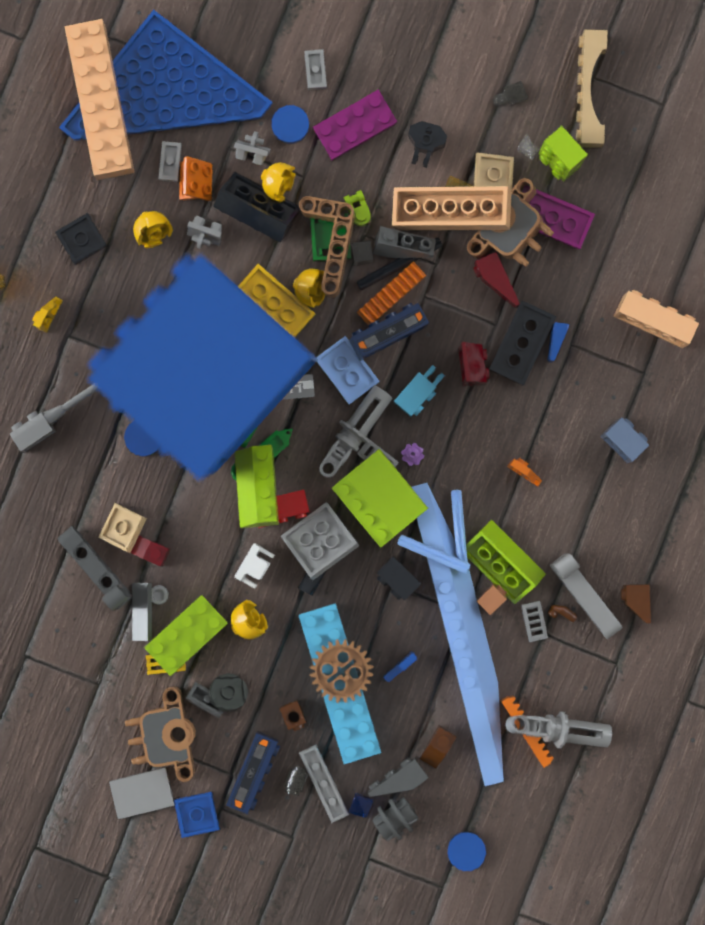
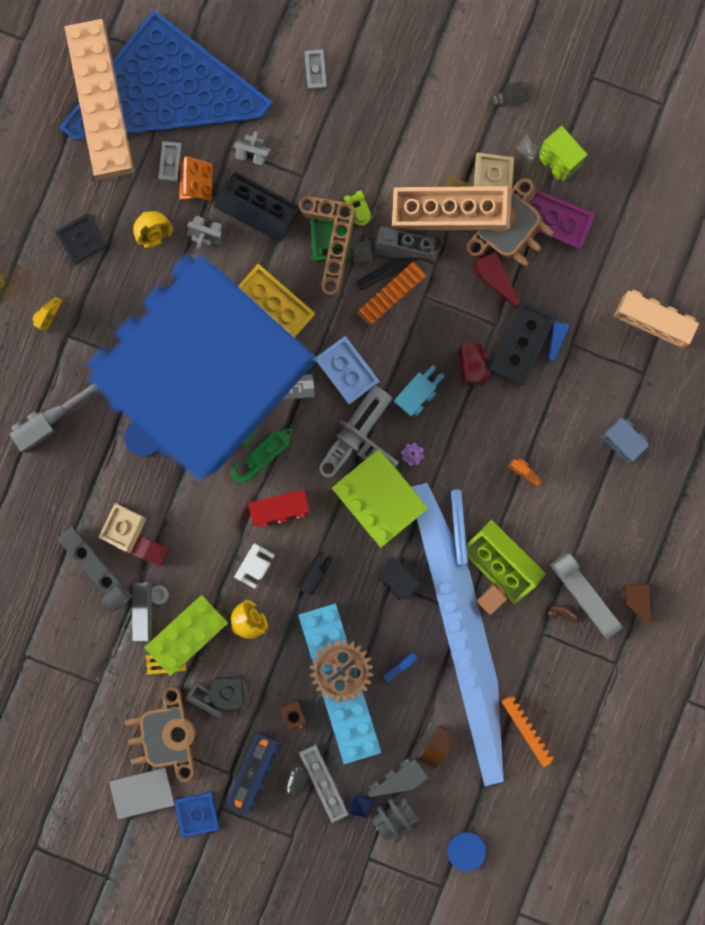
lime slope [235,445,279,528] -> none
yellow cylinder [261,162,296,202] -> none
blue tile [272,105,309,144] -> none
light grey plate [281,502,359,580] -> none
yellow cylinder [293,269,325,308] -> none
magenta plate [313,89,397,161] -> none
brick [349,303,429,361] -> none
light blue axle [397,535,470,574] -> none
black hinge [408,121,447,168] -> none
light grey piece [506,711,612,749] -> none
light grey slope [520,601,548,642] -> none
tan arch [576,30,607,148] -> none

